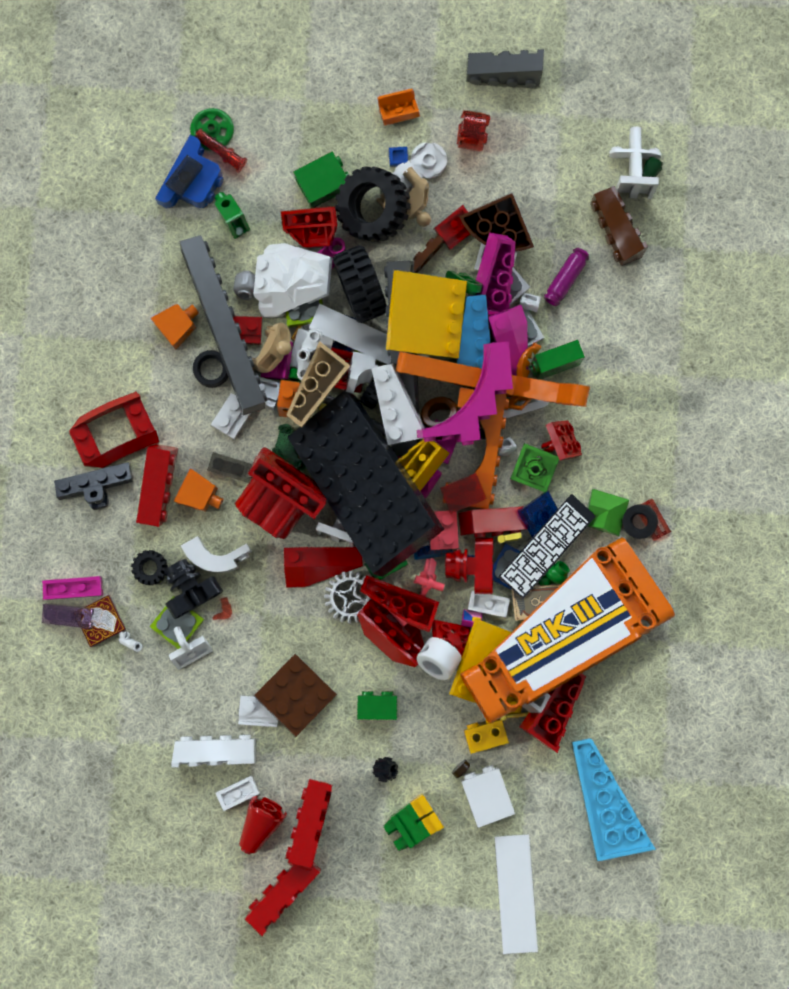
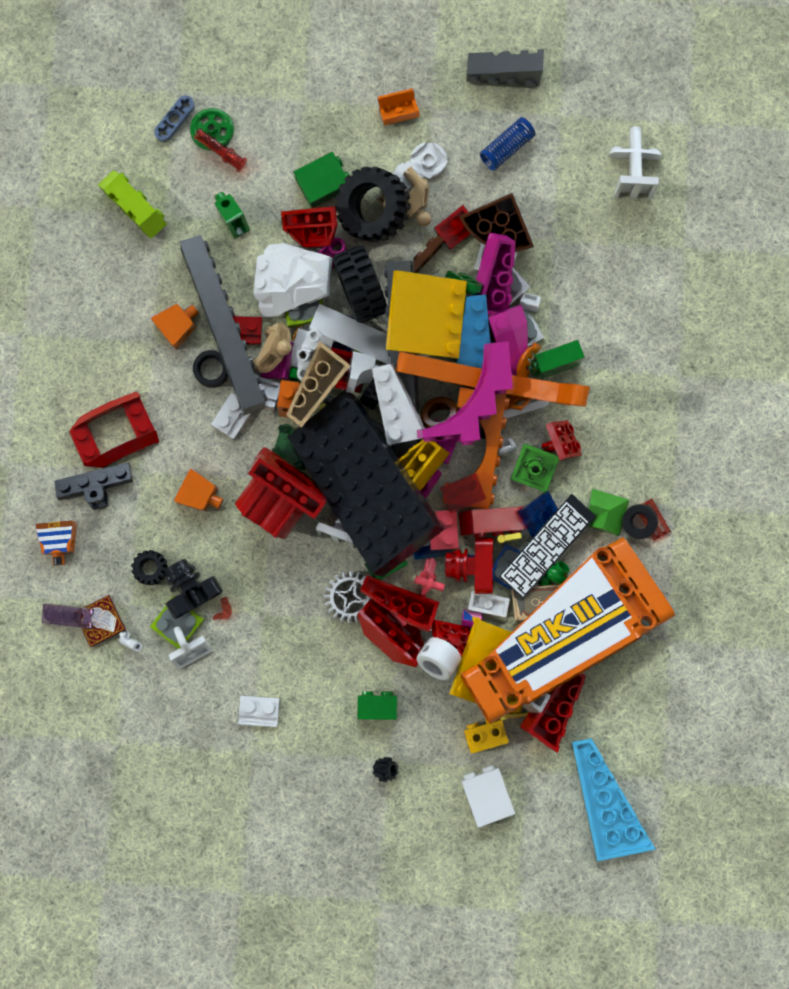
dark pink plate [42,576,103,600] -> none
red wedge [136,444,178,527] -> none
blue brick [155,135,224,208] -> none
clear smoke plate [165,155,203,197] -> none
white wedge [171,735,256,767] -> none
white arch [181,536,252,573] -> none
clear smoke plate [207,452,253,483] -> none
white plate [215,775,260,811] -> none
light grey head [233,270,255,300] -> none
red cone [239,796,287,854] -> none
red wedge [245,863,321,936] -> none
reddish brown plate [254,654,337,738] -> none
red wedge [284,547,363,588] -> none
red wedge [285,779,333,871] -> none
green hips [383,794,444,851] -> none
blue tile [389,147,408,167] -> none
dark brown tile [452,759,470,778] -> none
clear red brick [457,110,490,151] -> none
white sticker [495,835,538,954] -> none
magenta axle [544,248,589,306] -> none
reddish brown wedge [590,186,648,266] -> none
dark green cone [642,157,663,177] -> none
none -> torso [36,520,77,566]
none -> lime brick [98,170,167,239]
none -> sand blue beam [154,95,195,143]
none -> blue piece [480,117,536,171]

